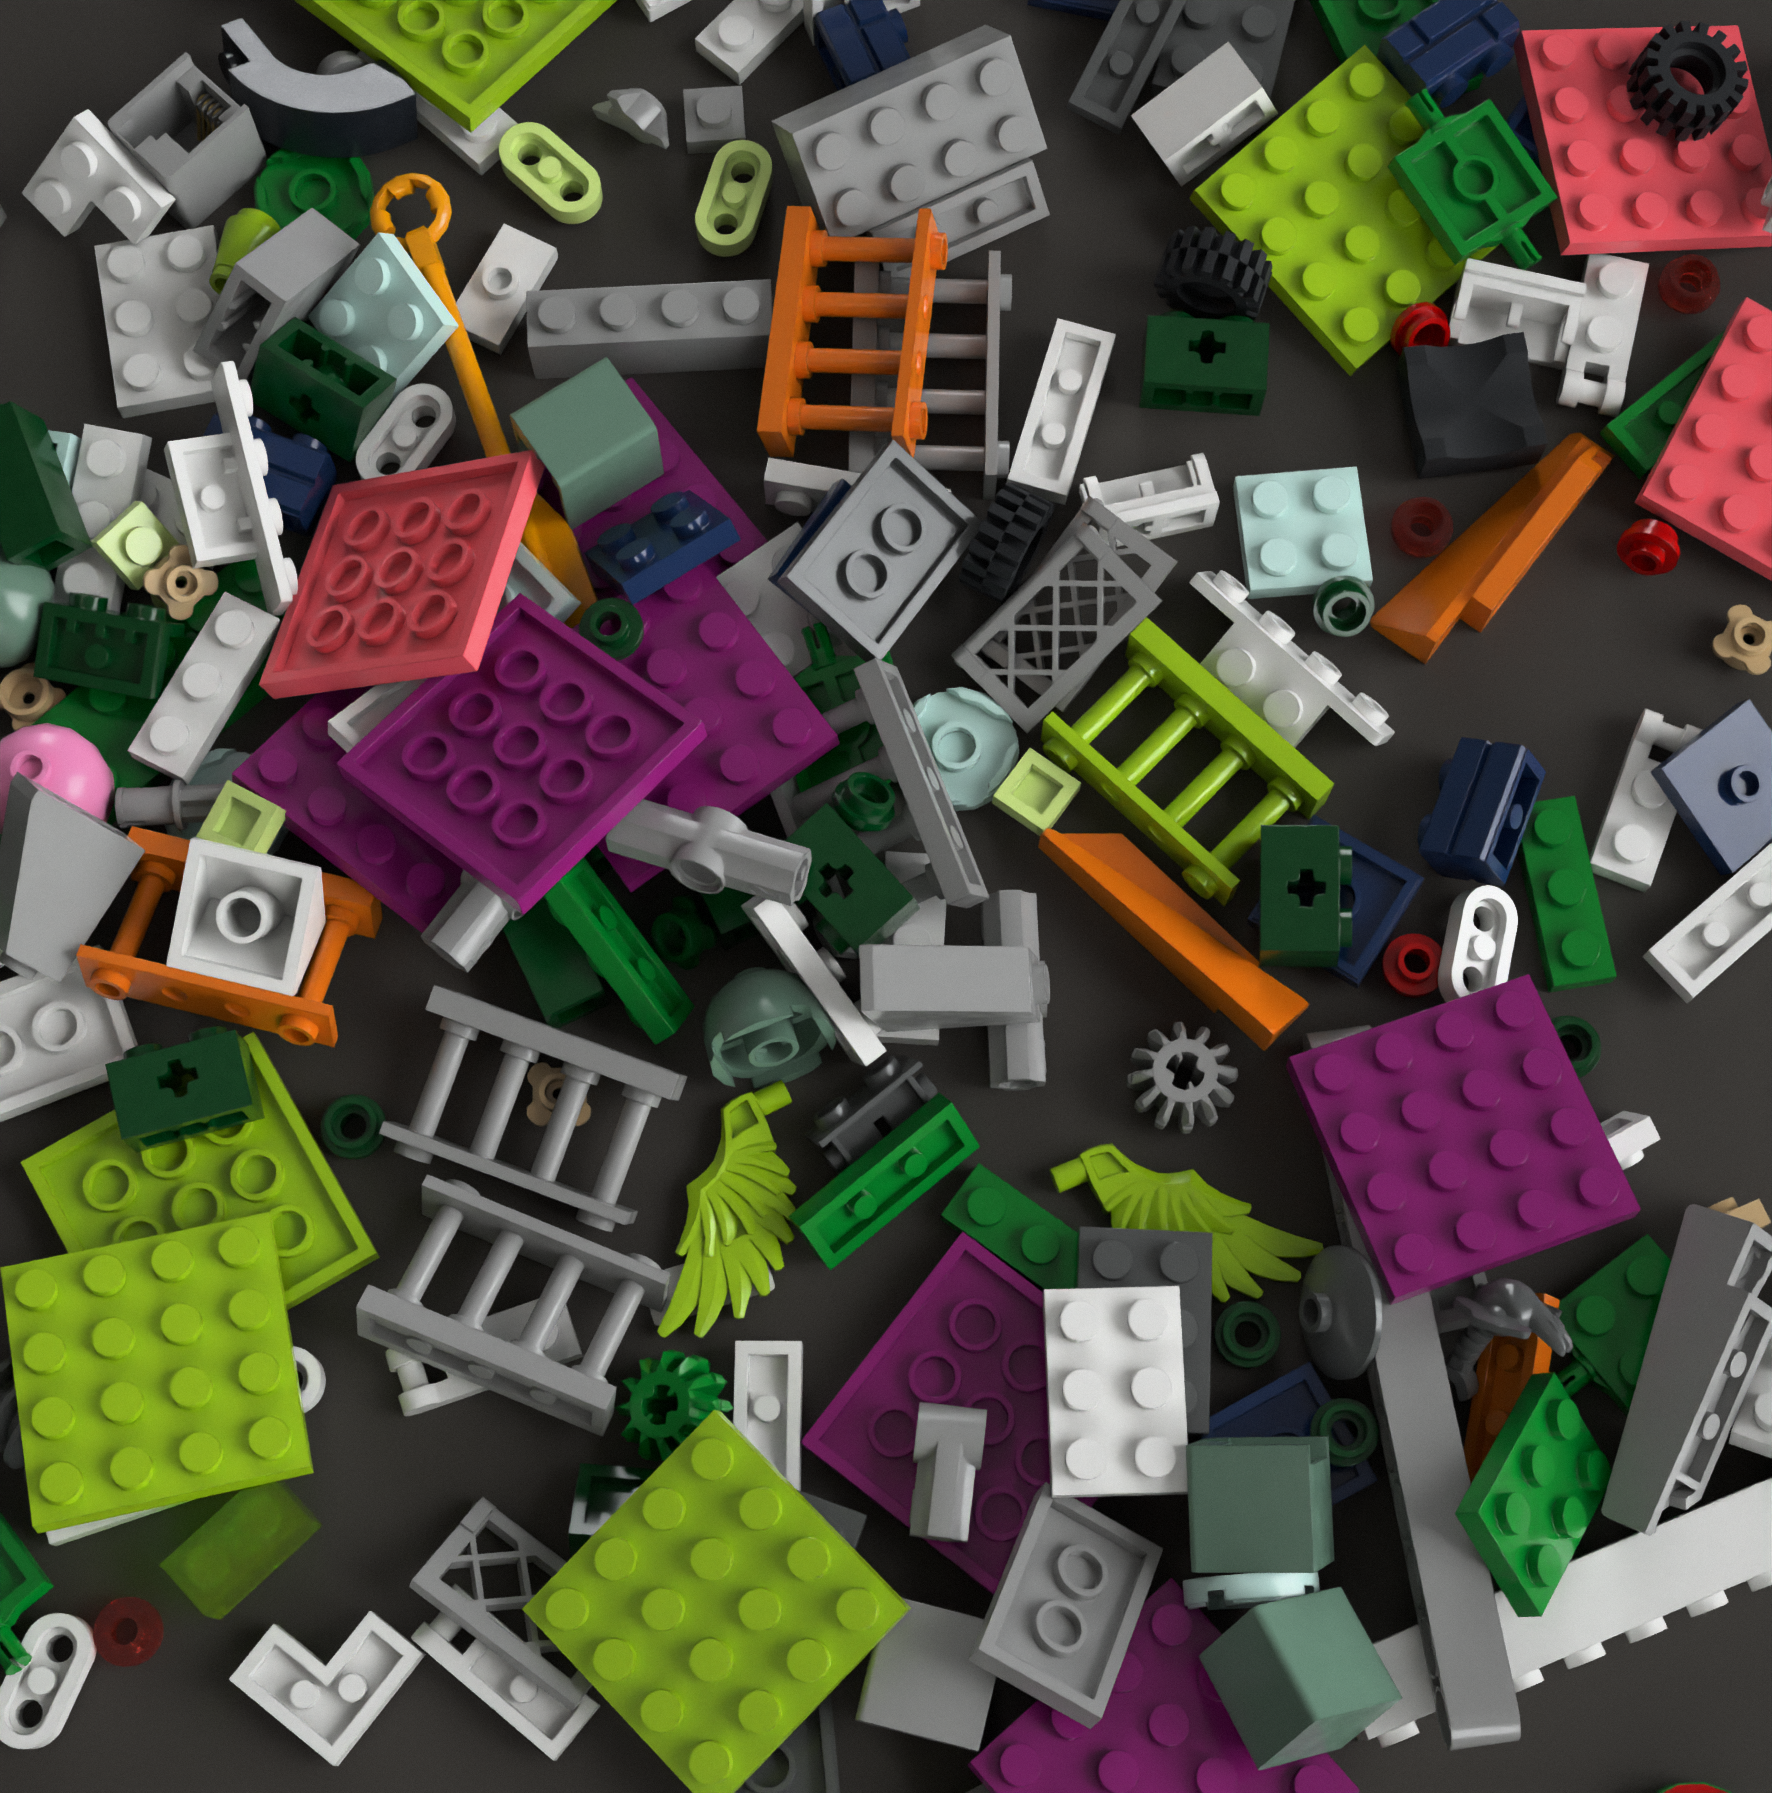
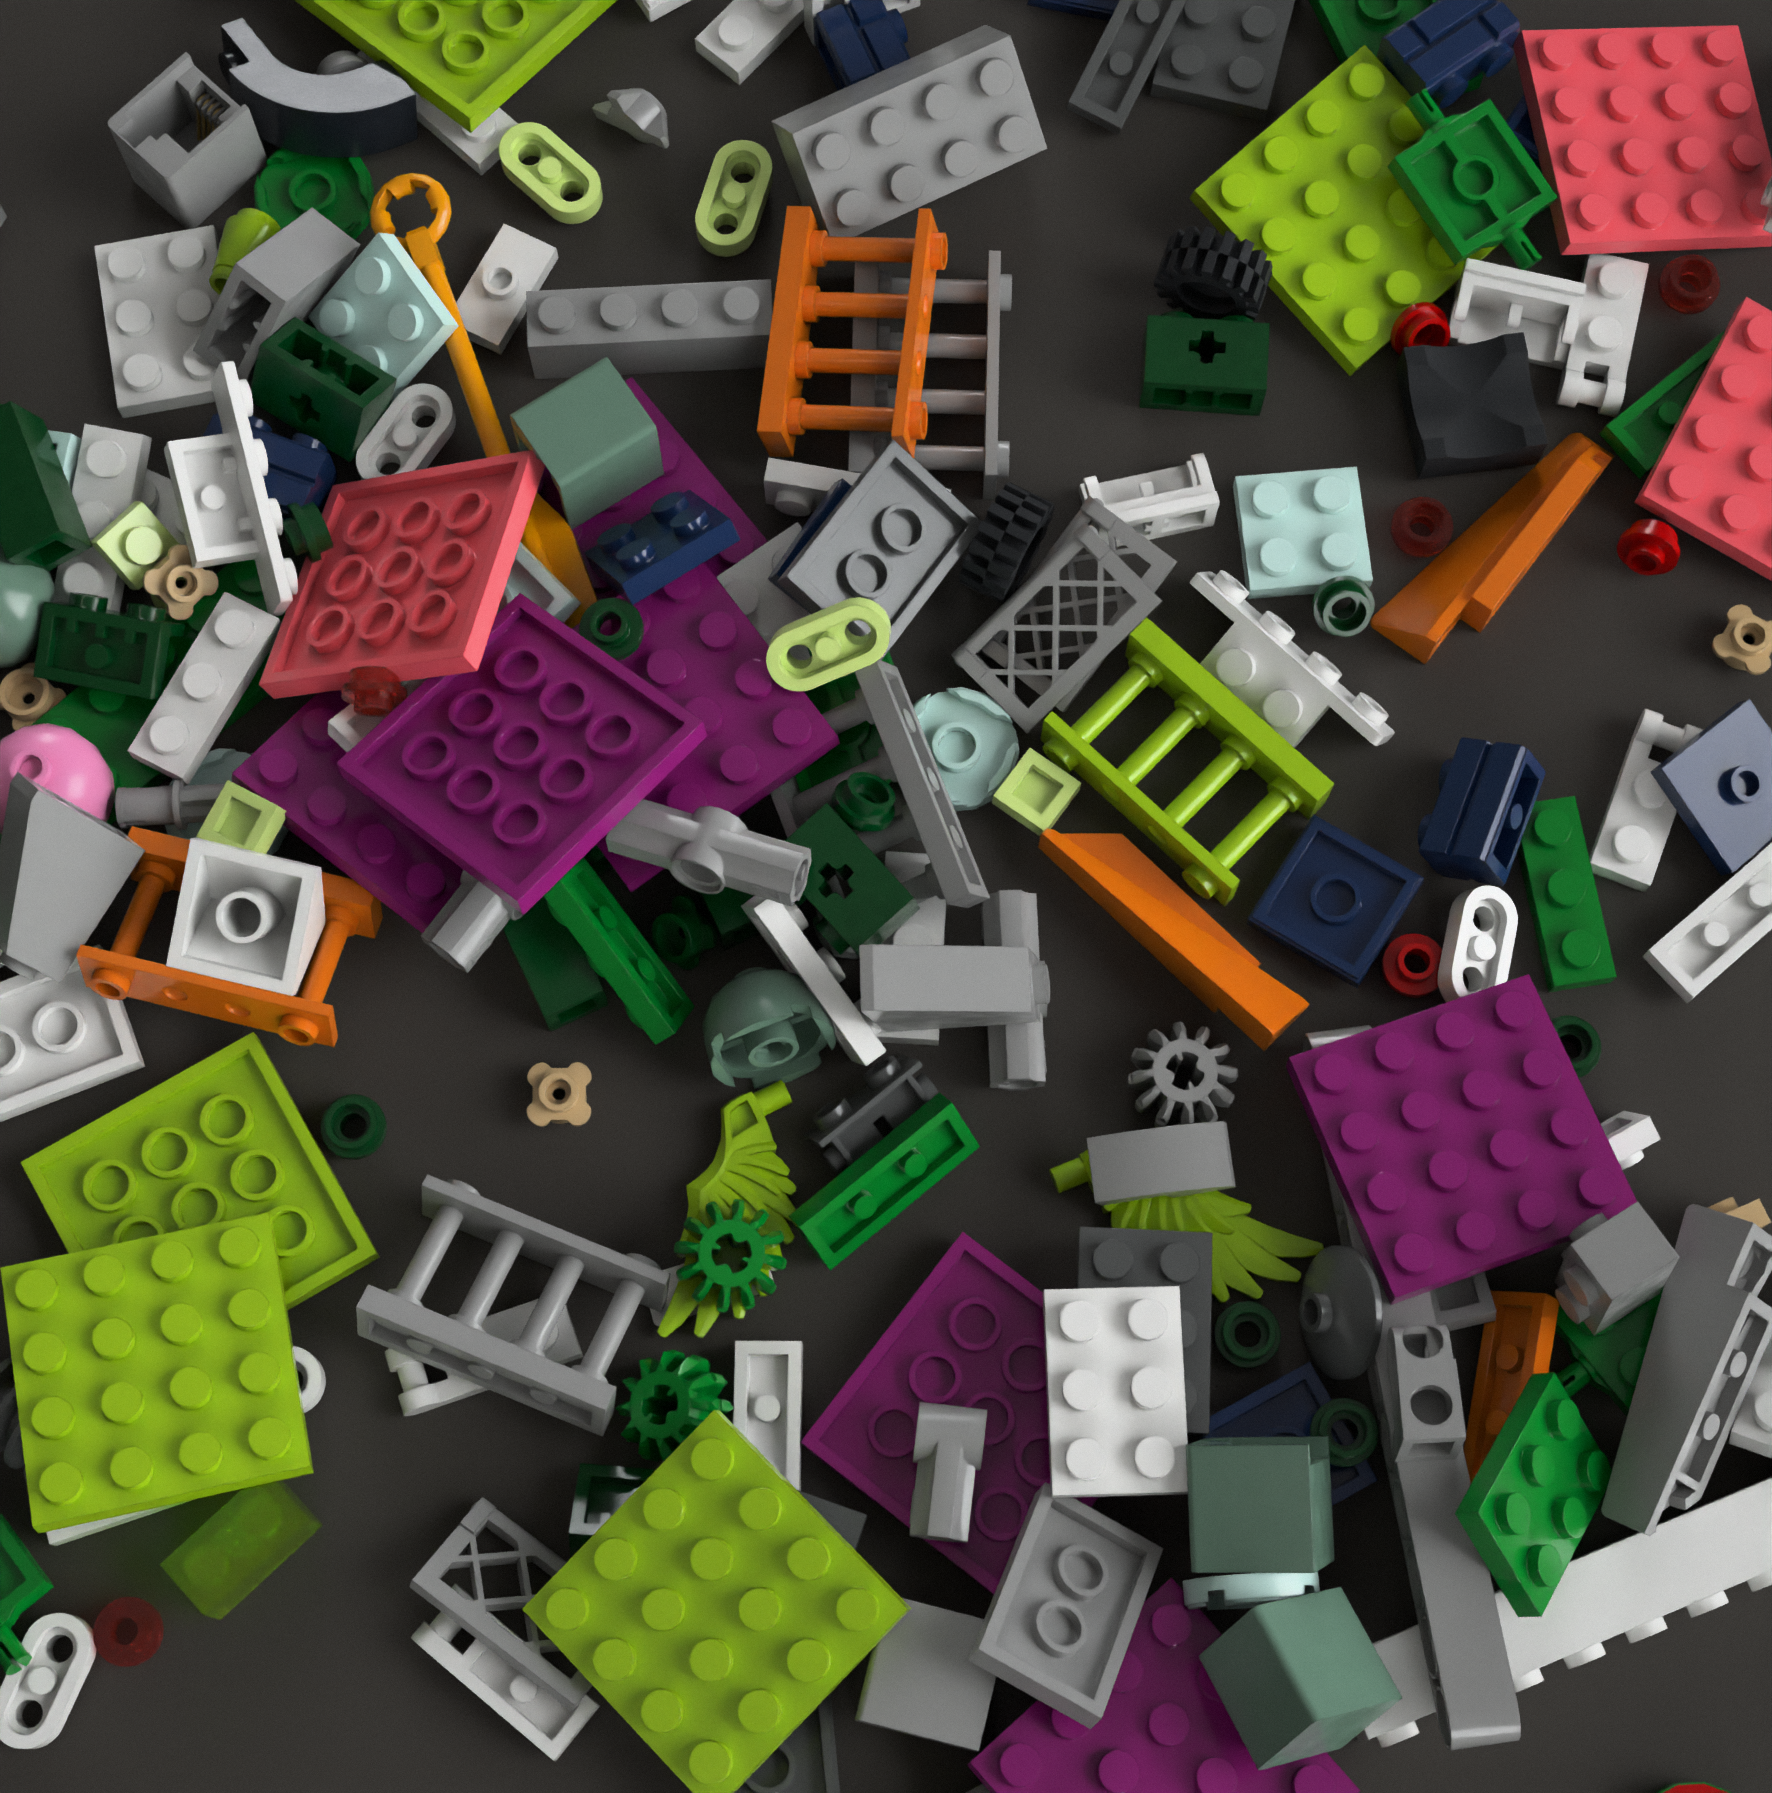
white plate [22,109,176,245] -> none
dark green brick [105,1026,265,1152] -> none
white plate [229,1611,426,1766] -> none
light grey fence [379,985,688,1232] -> none
light grey plate [683,86,746,154] -> none
light grey plate [866,158,1050,278] -> none
green plate [940,1163,1078,1292] -> none
white plate [1007,318,1116,505] -> none
white hinge [1131,41,1278,187] -> none
dark green brick [1259,825,1352,967] -> none
dark grey piece [1444,1278,1573,1401] -> none
black tyre [1627,20,1749,141] -> none
none -> dark green plate [283,501,333,563]
none -> clear red plate [341,666,407,717]
none -> green gear [673,1199,787,1313]
none -> yellowish green plate [766,597,891,692]
none -> light grey slope [1086,1121,1236,1206]
none -> light grey leg [1387,1324,1467,1462]
none -> light grey brick [1554,1202,1680,1336]

